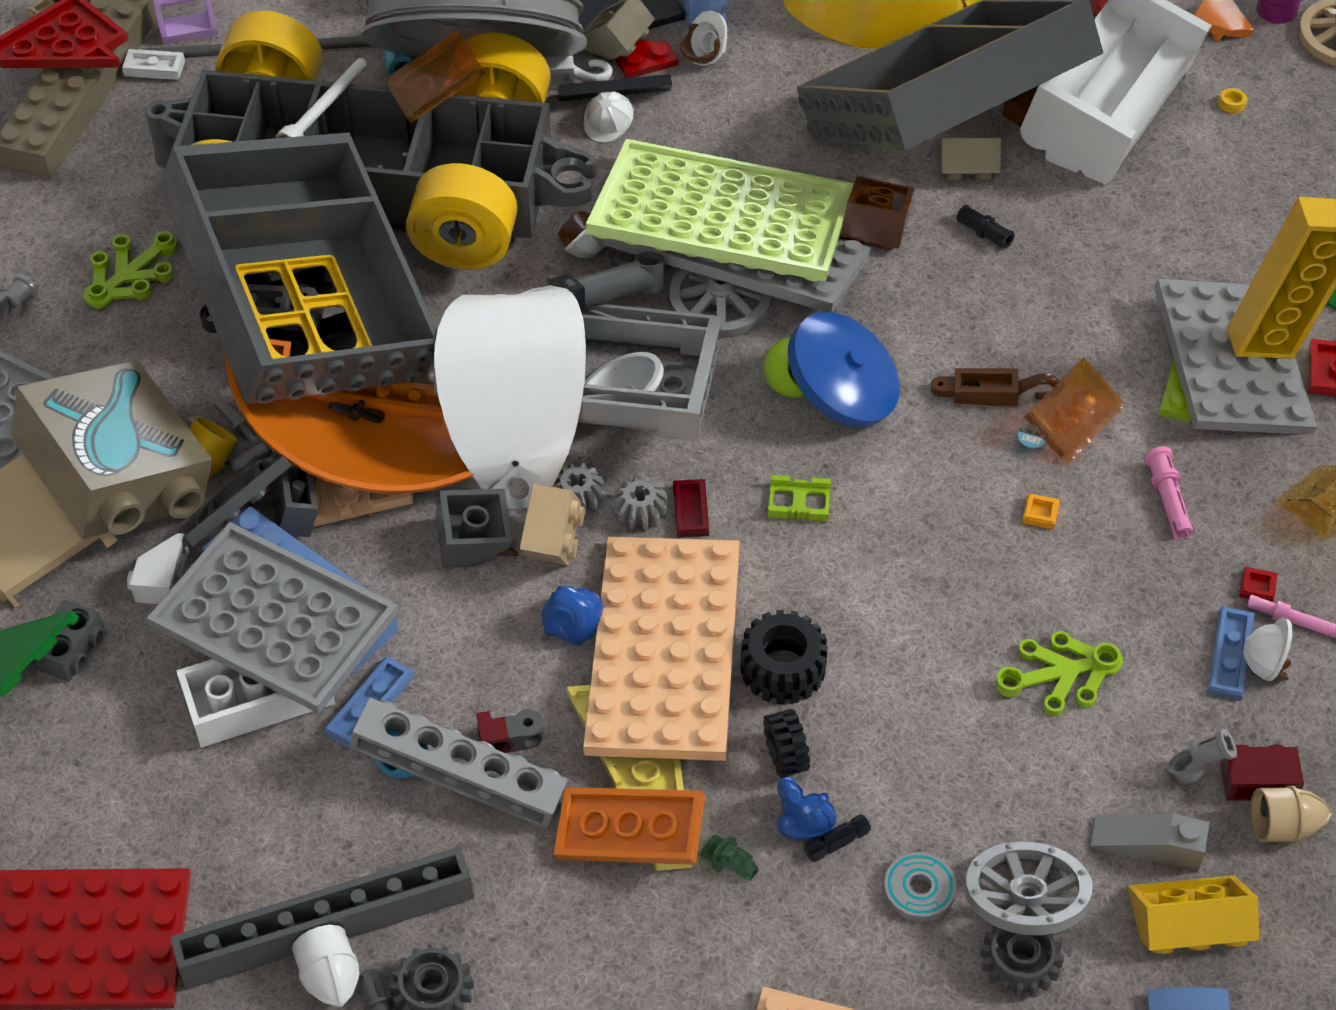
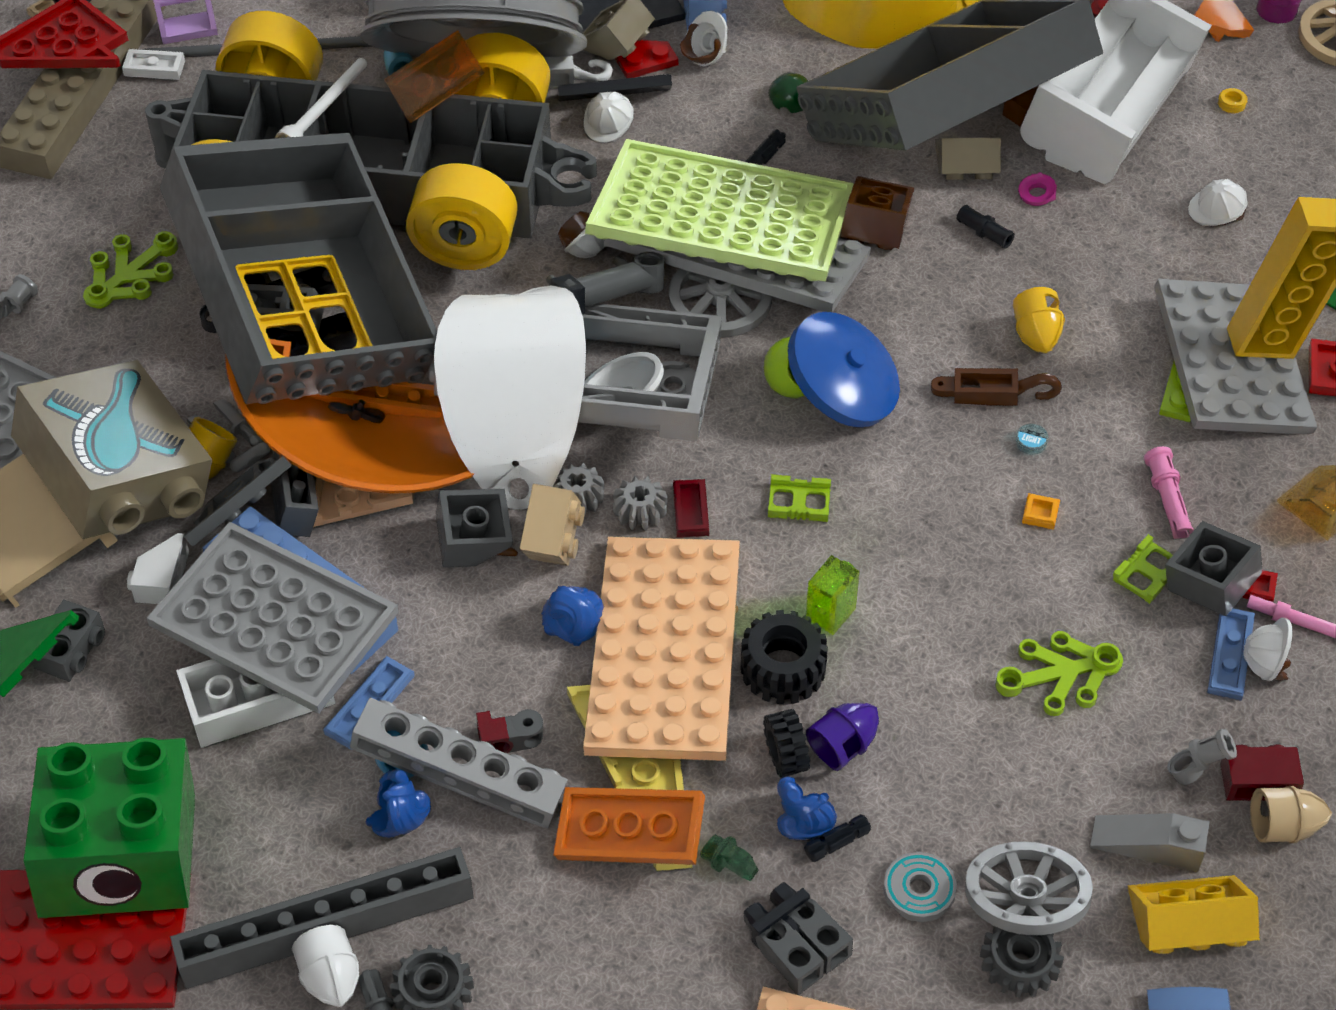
clear orange tile [1024,358,1126,463] -> none
none -> green brick [23,738,195,918]
none -> blue hair [366,769,431,837]
none -> dark grey hips [744,882,853,995]
none -> black axle [746,129,786,165]
none -> dark green hair [768,73,808,113]
none -> dark purple helmet [805,703,879,771]
none -> clear neon green brick [806,555,860,635]
none -> yellow helmet [1013,287,1065,353]
none -> dark pink piece [1018,172,1057,206]
none -> lime piece [1113,534,1173,604]
none -> dark grey brick [1165,521,1262,616]
none -> white piece [1188,179,1248,226]

